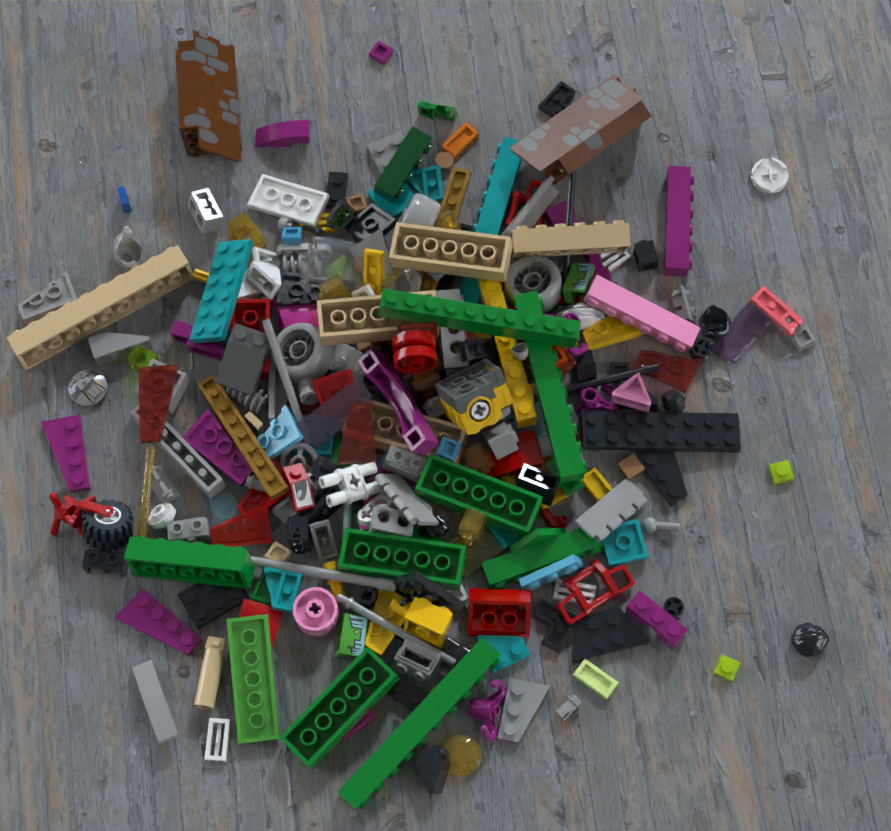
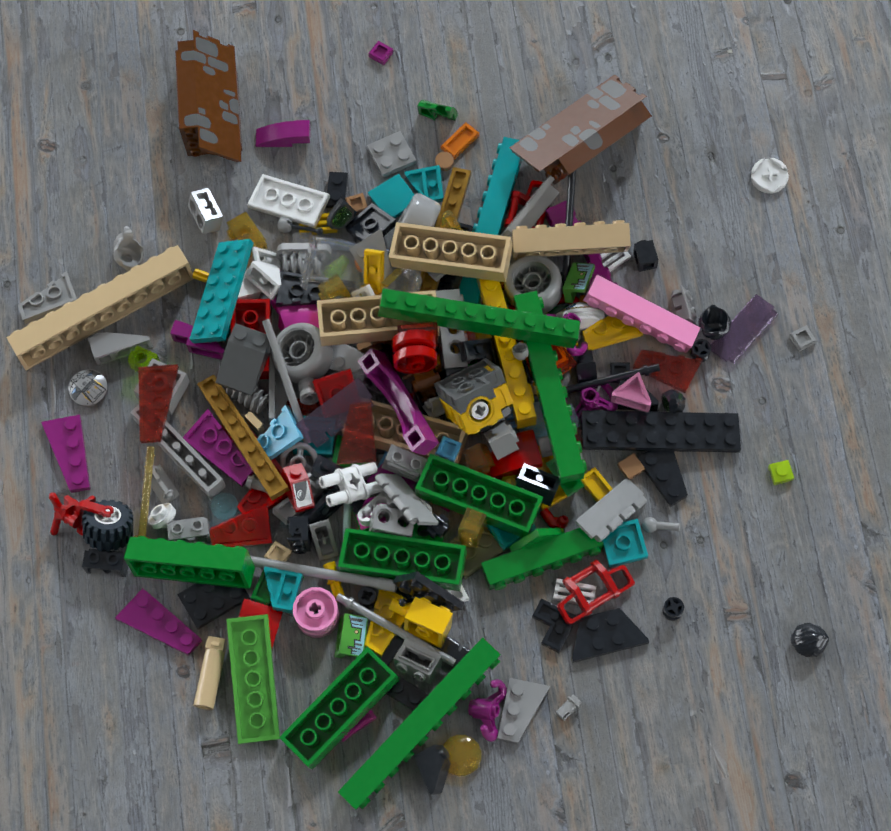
blue tile [117,186,132,213] -> none
light grey slope [132,660,179,744] -> none
white tile [205,718,231,762] -> none
dark azure tile [281,227,302,244] -> none
dark green brick [374,126,432,203] -> none
red slope [468,588,531,638] -> none
teal wing [477,635,531,673] -> none
medium azure wing [519,554,586,590] -> none
black tile [538,81,576,118] -> none
yellowish green tile [573,659,619,700] -> none
magenta arch [625,591,688,650] -> none
magenta brick [664,166,694,277] -> none
lime plate [713,654,740,683] -> none
coral plate [750,286,804,336] -> none

